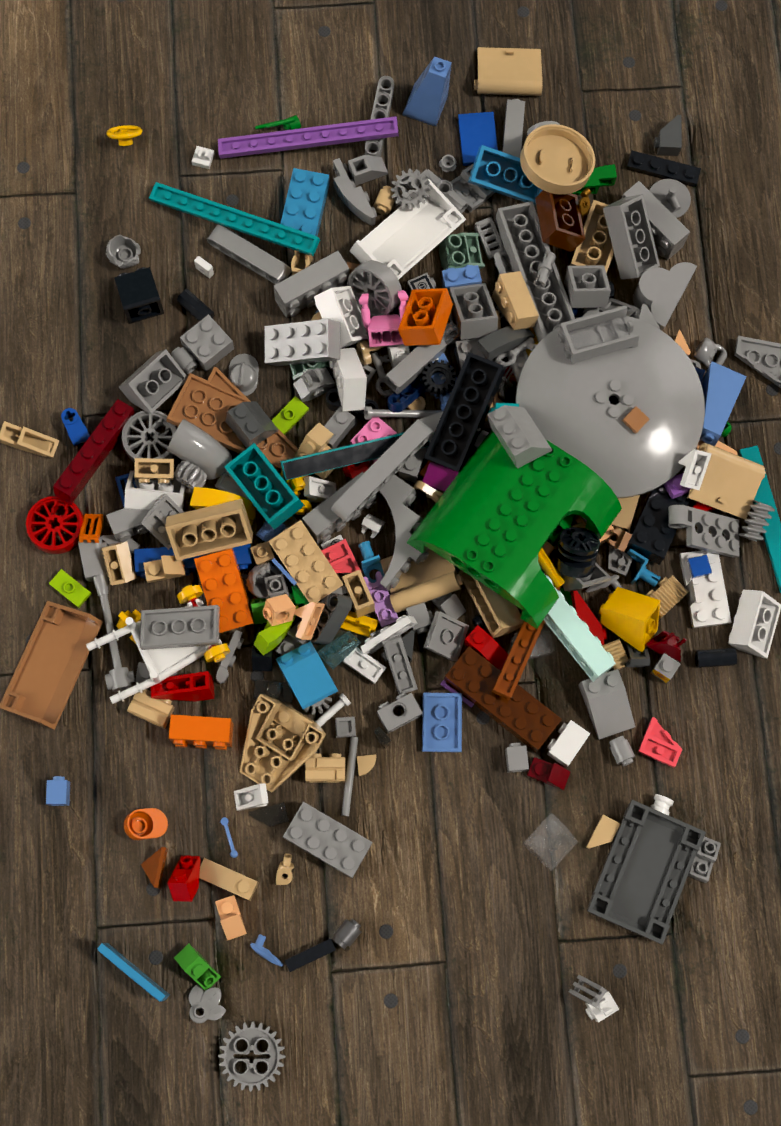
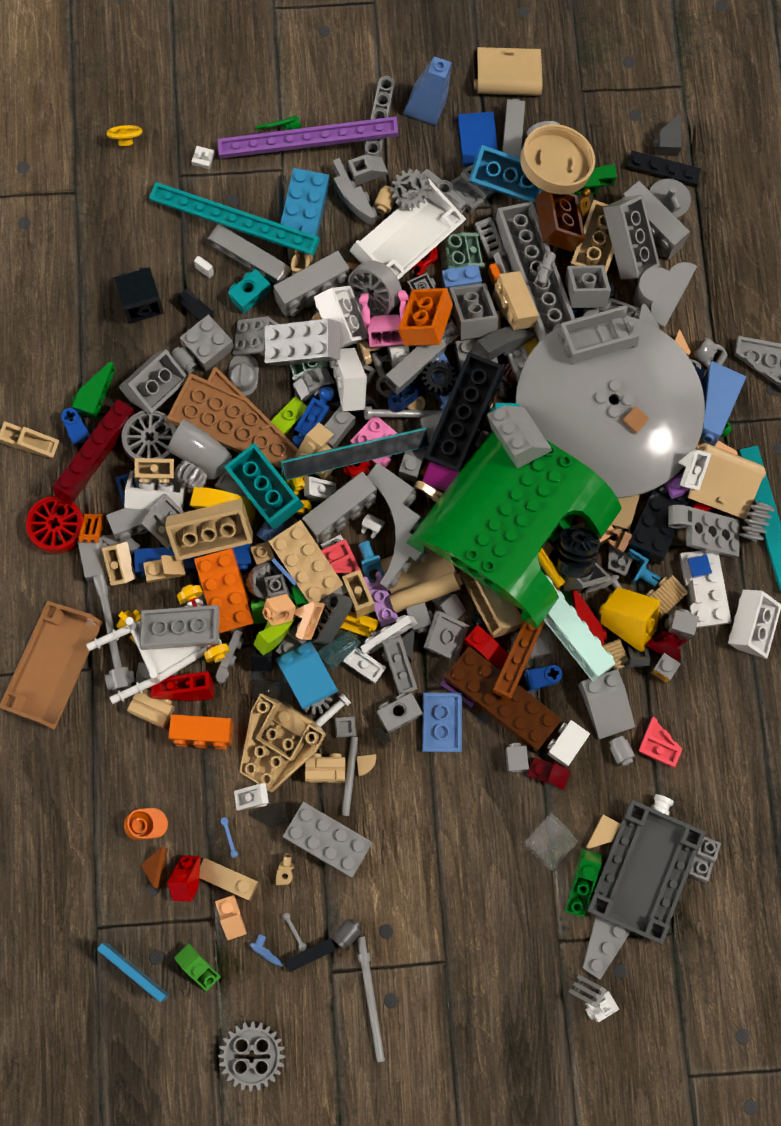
medium blue brick [46,776,70,806] -> none
lime plate [49,569,92,608] -> none
light grey hair [106,235,141,269] -> none
light grey plate [188,984,226,1024] -> none
dark grey slope [226,401,278,448] -> none
light grey beam [331,419,434,523] -> none
light grey plate [439,155,457,172] -> none
light grey piece [495,337,536,367] -> none
black axle [695,648,737,668] -> none
none -> green slope [71,362,116,420]
none -> teal brick [228,269,271,314]
none -> light grey bracket [233,316,278,357]
none -> light grey hinge [282,912,307,951]
none -> blue plate [291,386,334,449]
none -> light grey bar [357,936,385,1062]
none -> red piece [410,246,438,277]
none -> orange tile [488,263,500,287]
none -> blue piece [523,665,562,691]
none -> green slope [565,849,602,917]
none -> light grey wing [582,916,631,980]
none -> light grey brick [663,609,699,642]

